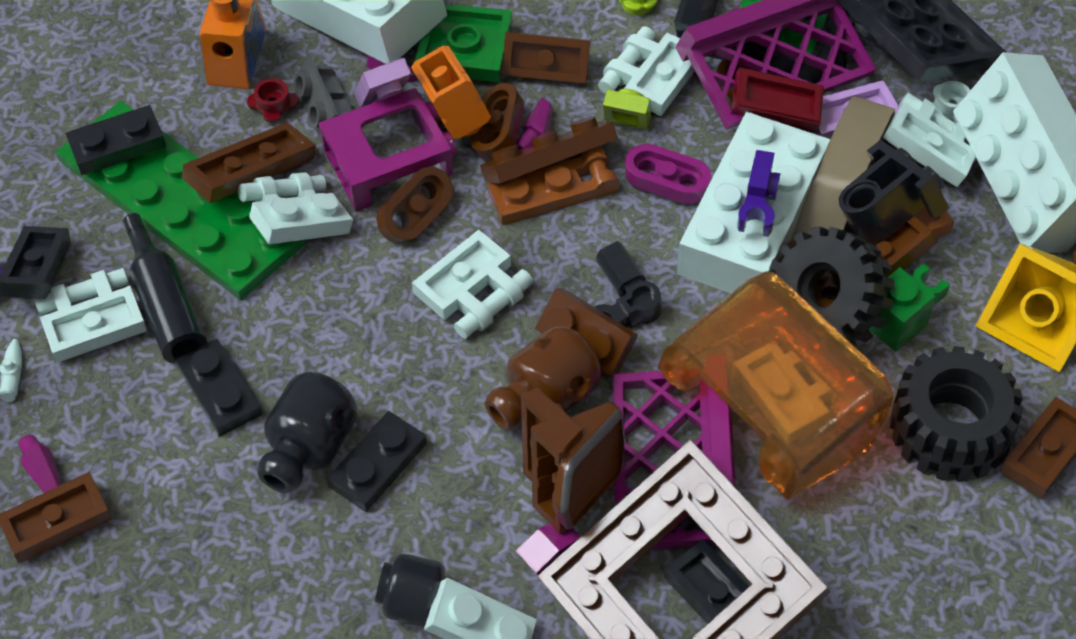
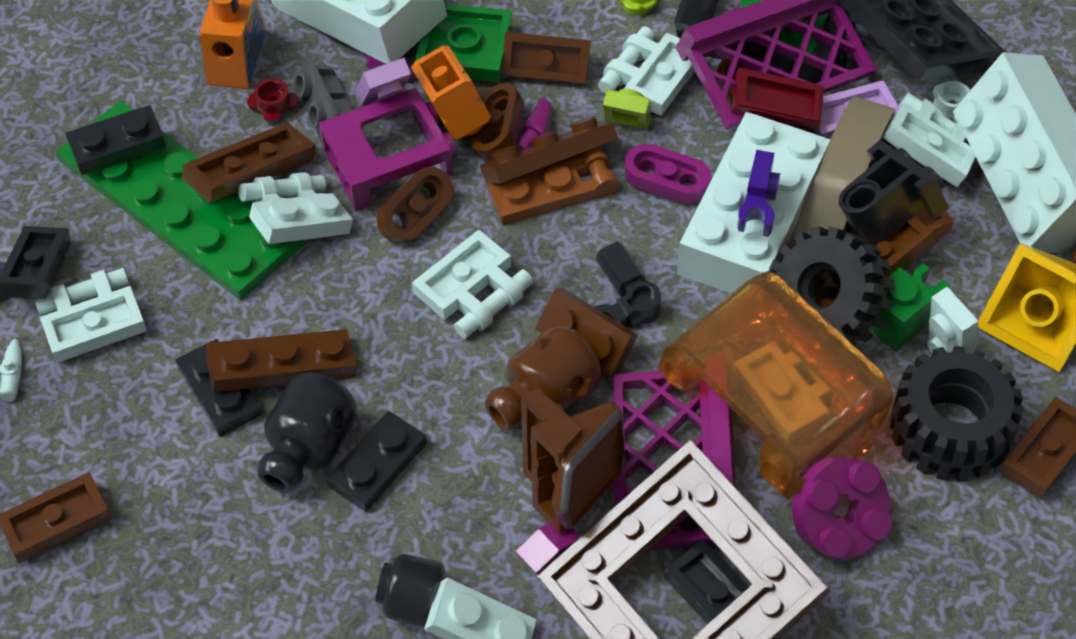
magenta bar [18,435,62,493] -> none
black piece [123,213,208,364] -> none
none -> reddish brown plate [205,329,357,392]
none -> magenta plate [792,456,892,560]
none -> light aqua plate [927,287,978,354]

